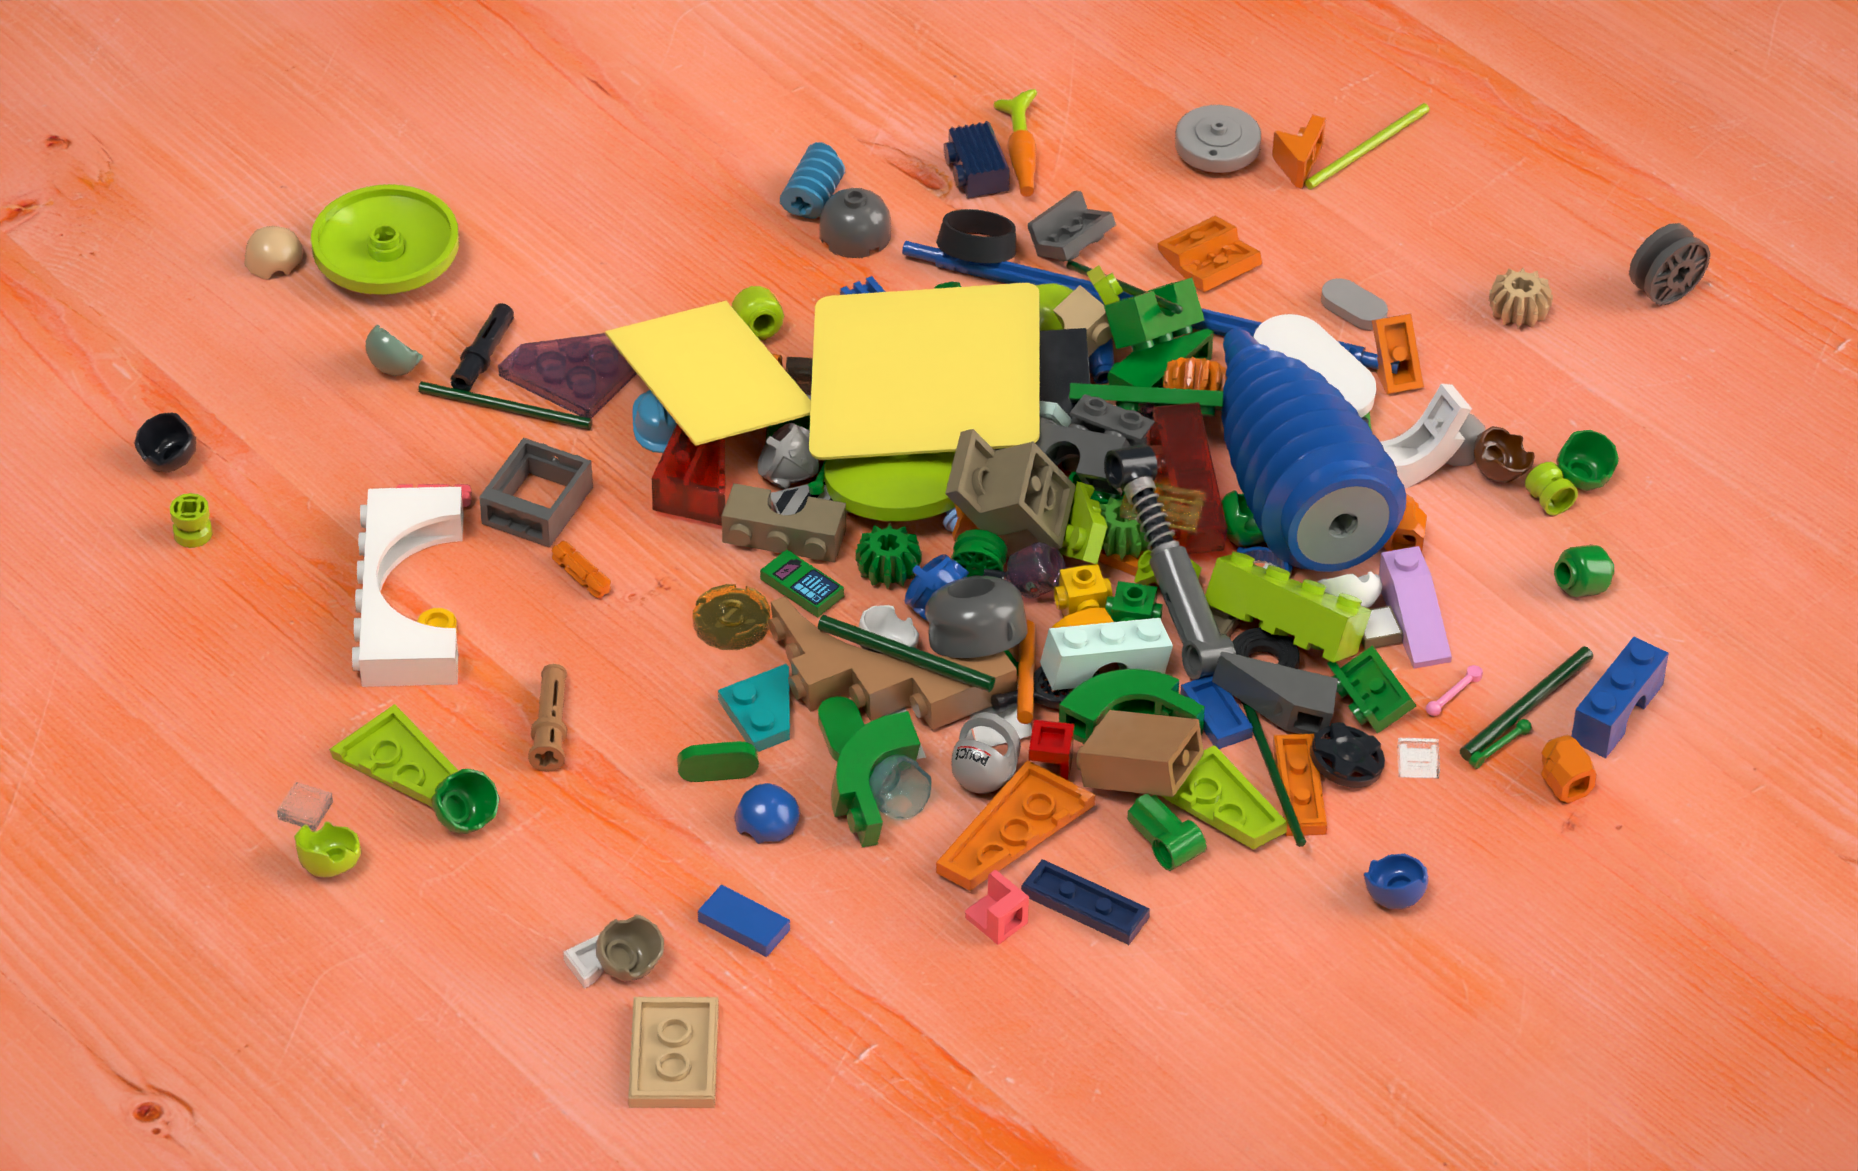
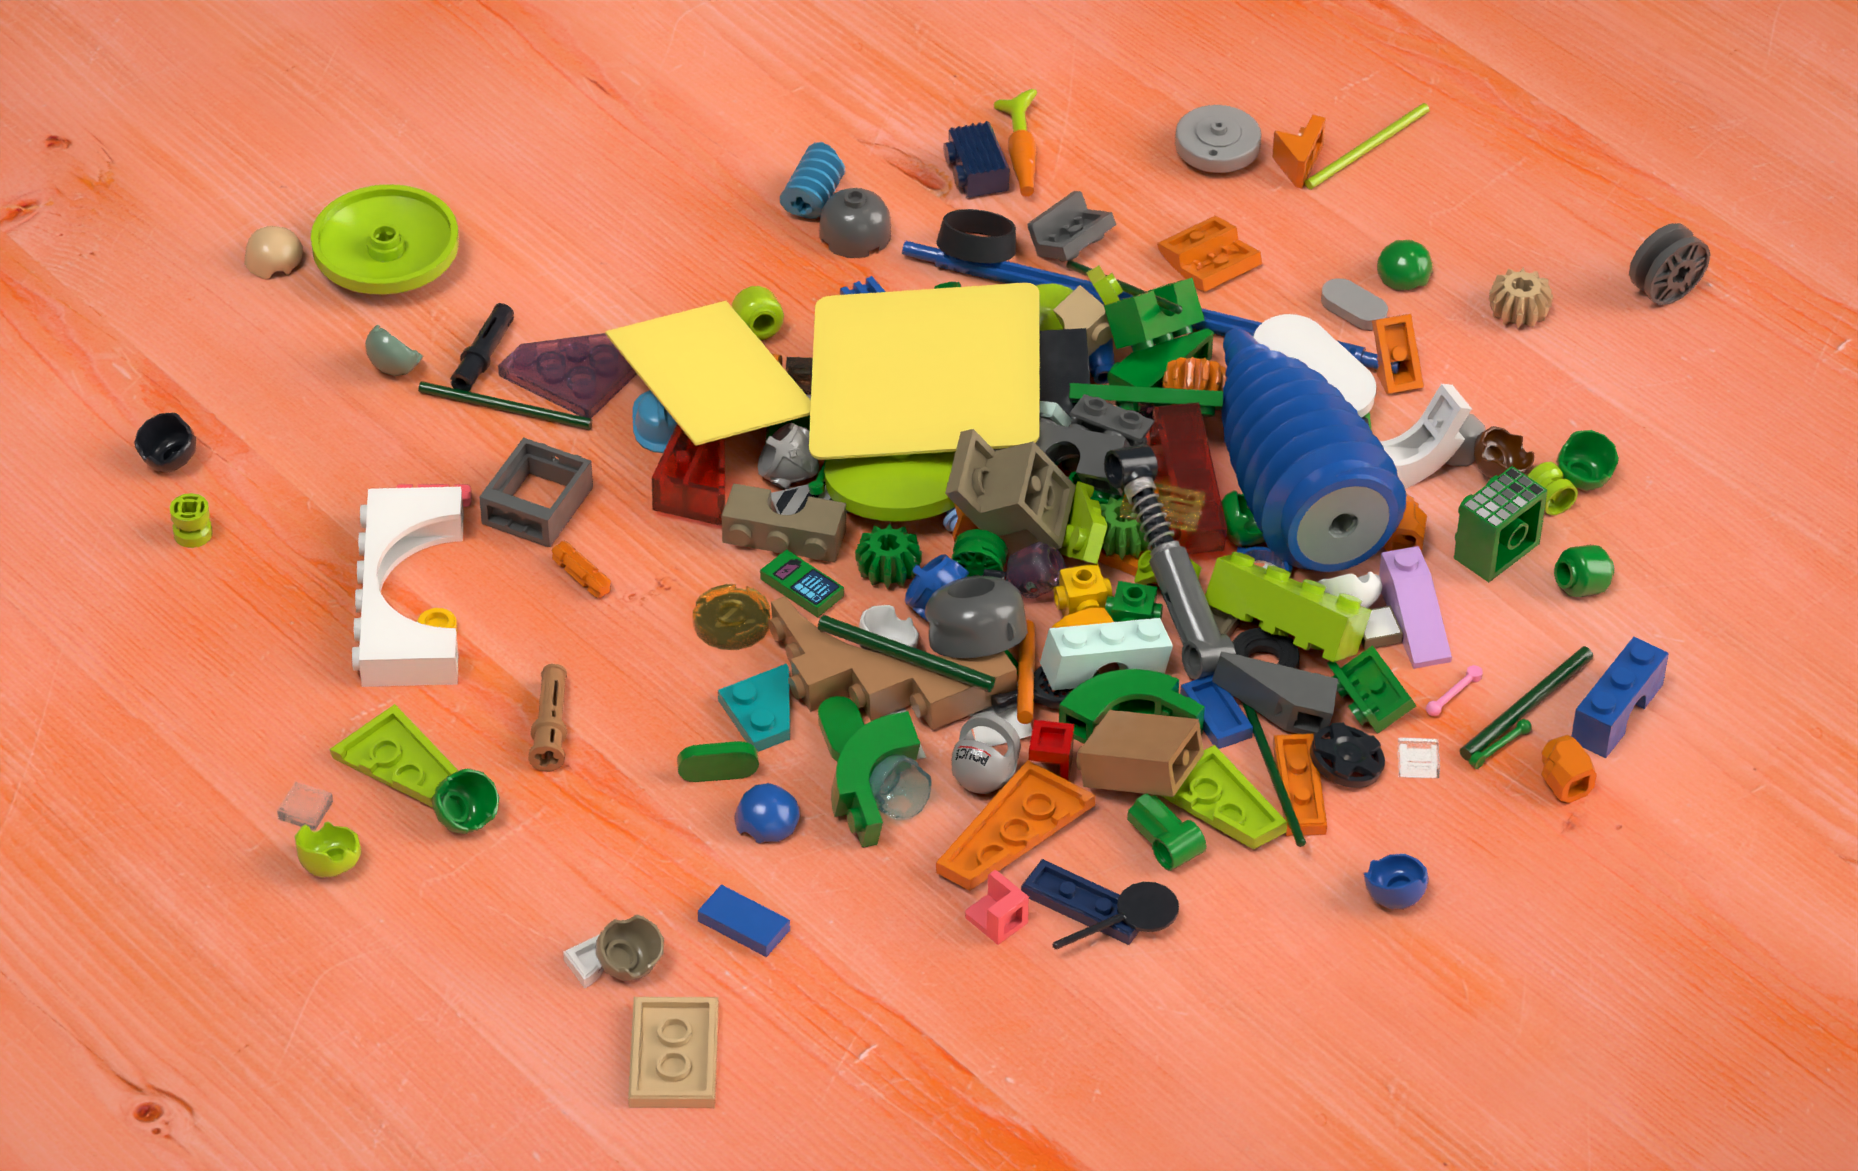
none -> black piece [1052,881,1179,949]
none -> green hair [1377,240,1433,291]
none -> green brick [1454,466,1547,583]

